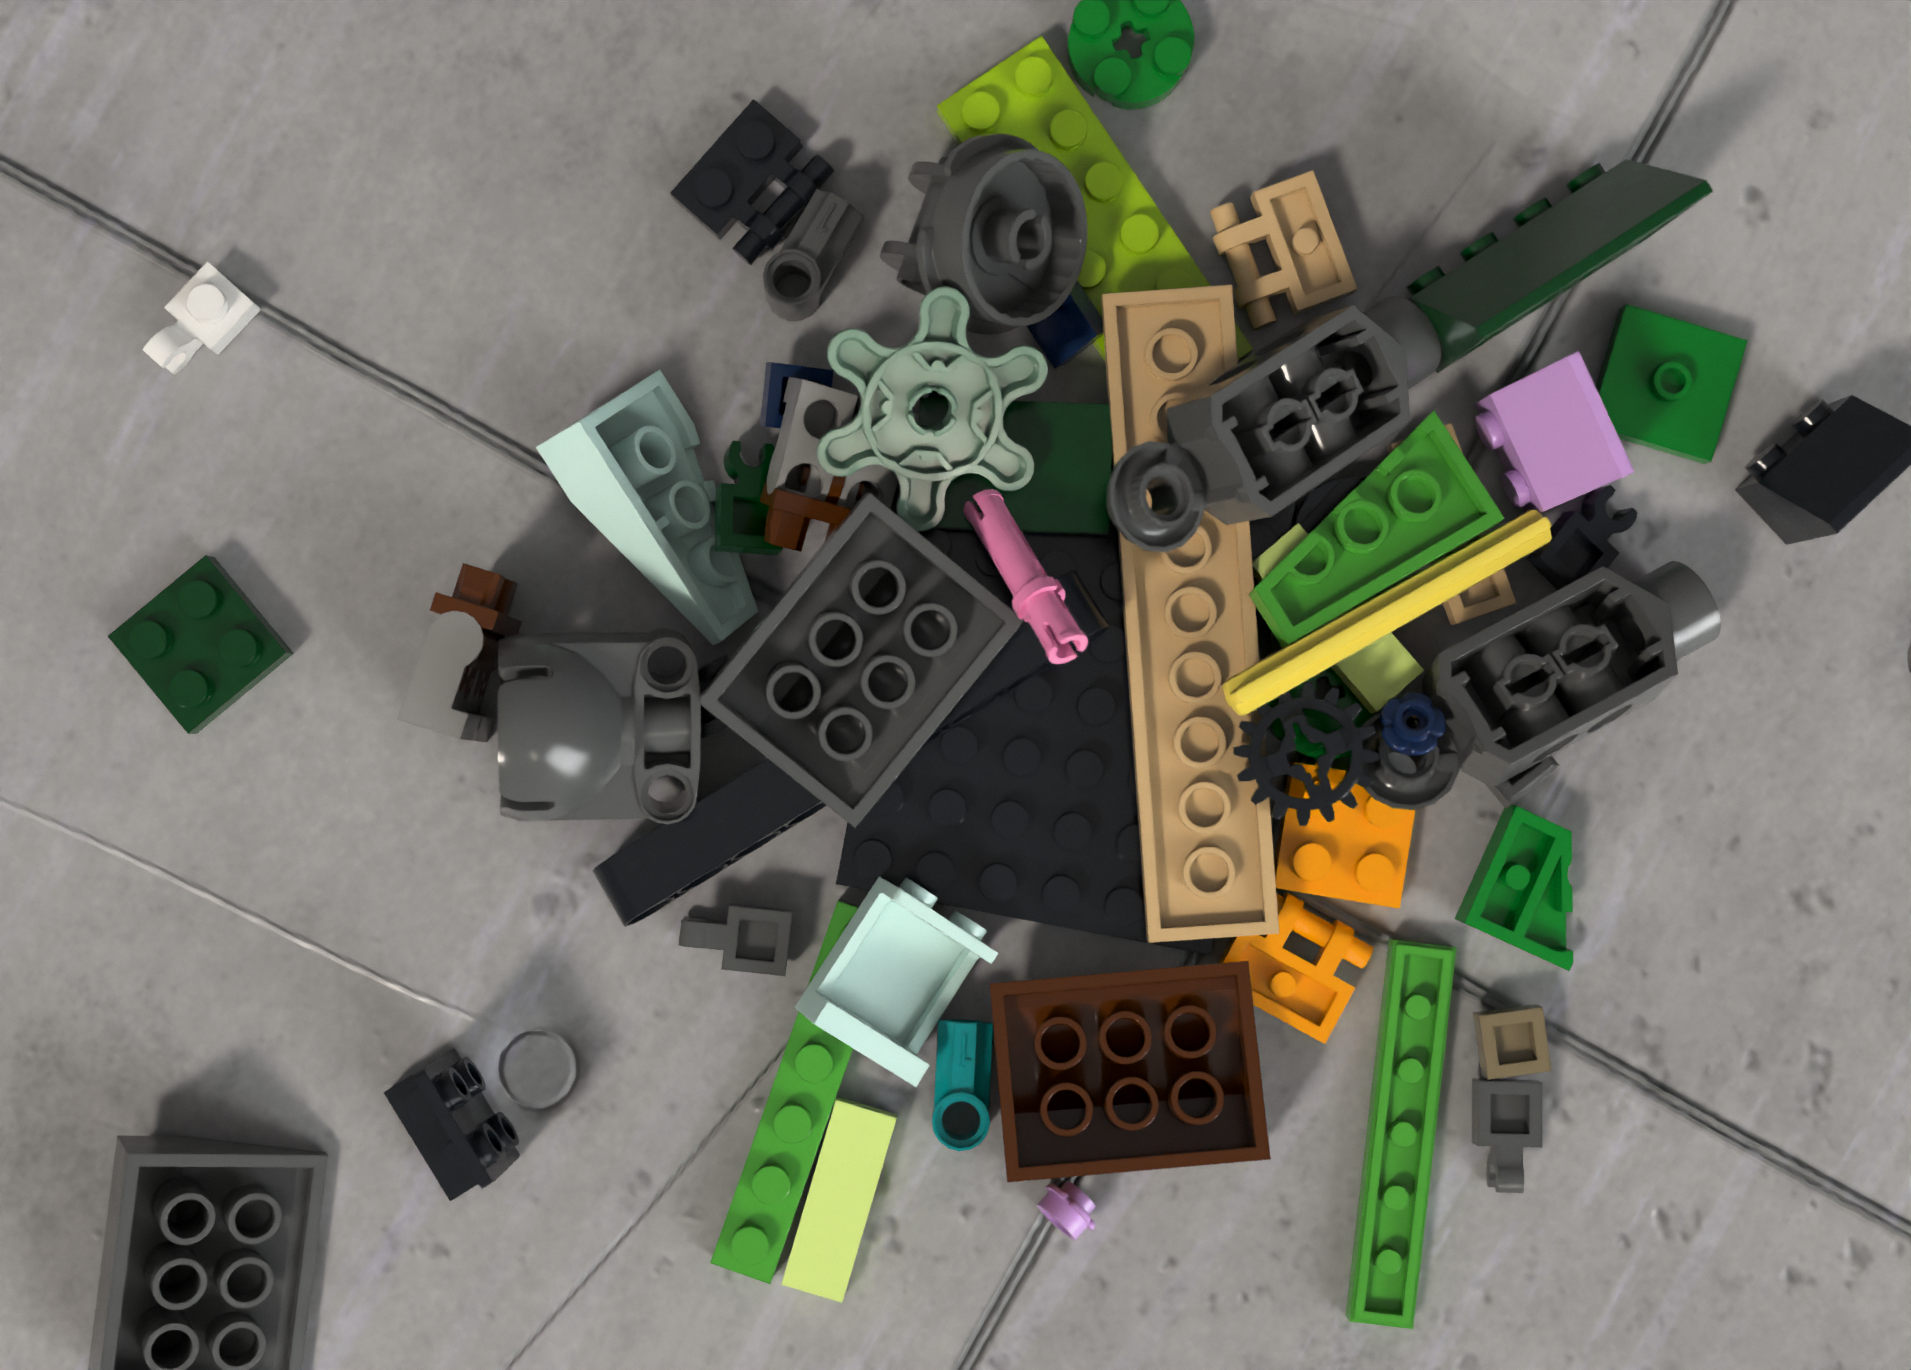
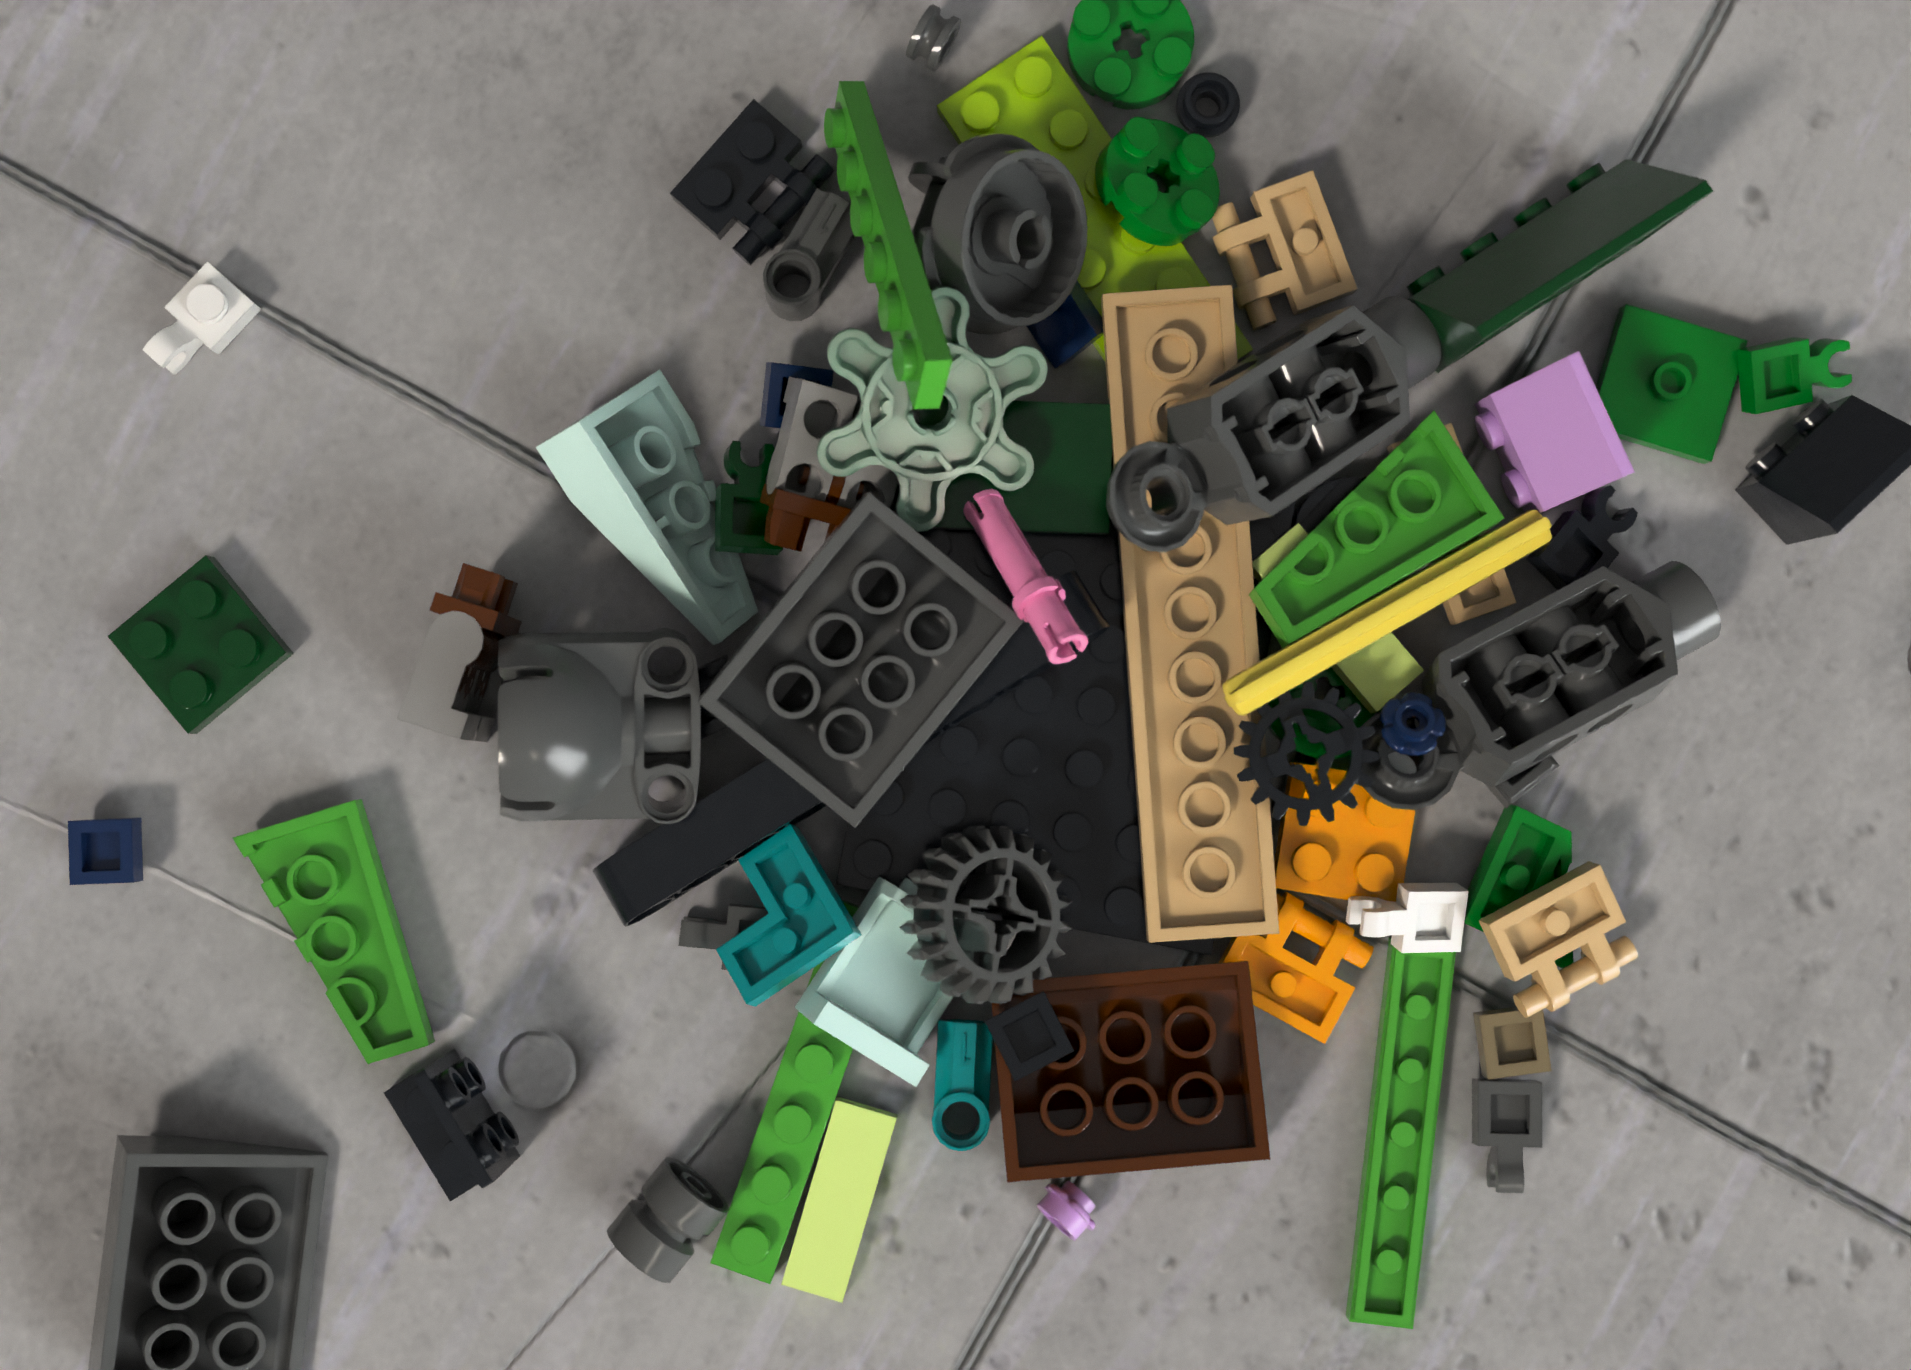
none -> dark blue plate [68,817,143,885]
none -> bright green wing [233,799,435,1064]
none -> dark grey wheel [607,1157,729,1283]
none -> teal plate [716,824,862,1007]
none -> bright green plate [824,81,953,409]
none -> dark grey gear [899,826,1073,1004]
none -> dark grey bush [906,4,961,72]
none -> black plate [985,991,1074,1081]
none -> green plate [1095,116,1220,246]
none -> black plate [1176,72,1240,138]
none -> white plate [1346,882,1469,953]
none -> tan plate [1479,861,1638,1018]
none -> green plate [1737,337,1852,414]

